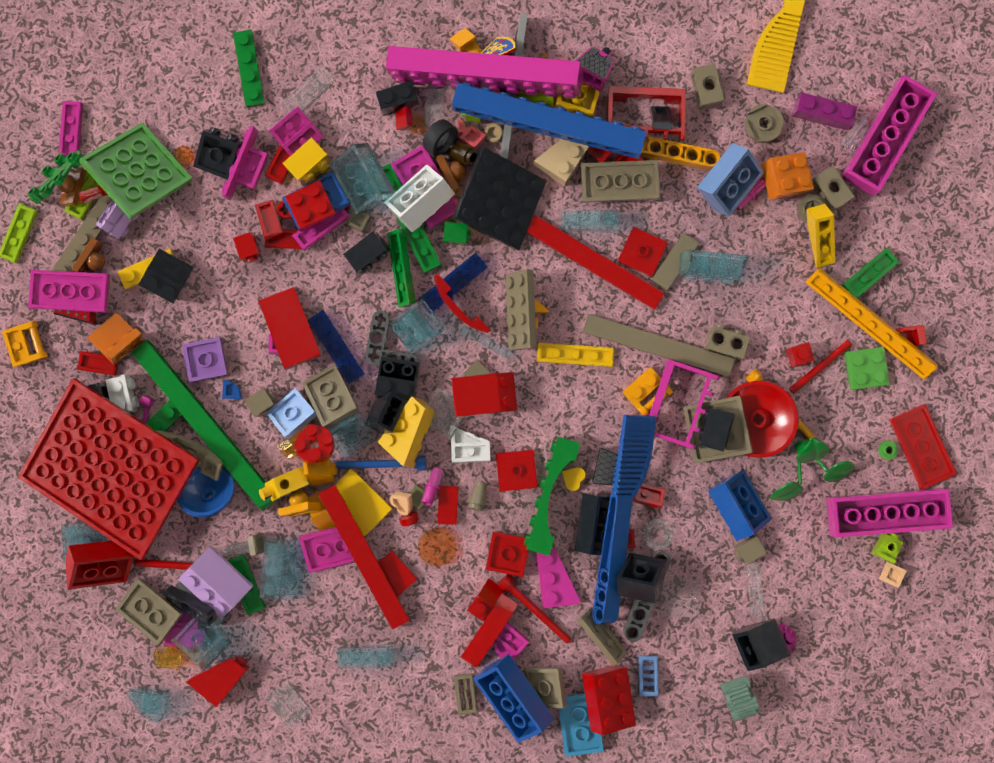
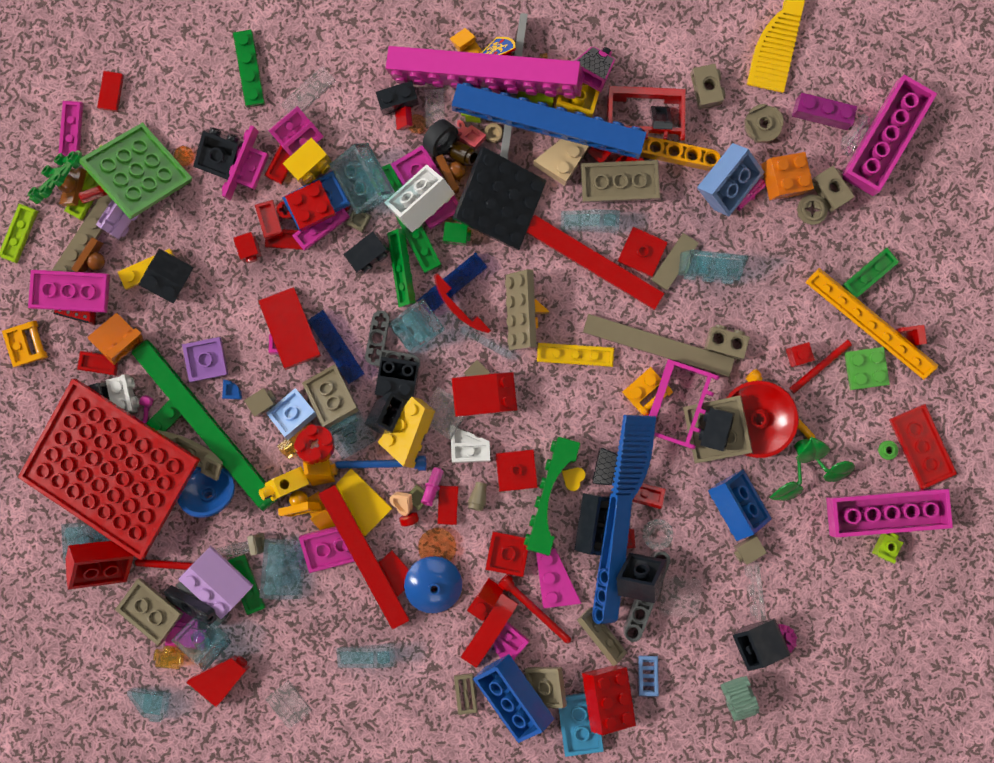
yellow slope [807,204,835,268] -> none
light nougat plate [879,562,907,588] -> none
none -> red tile [97,71,124,112]
none -> blue dish [404,556,462,613]

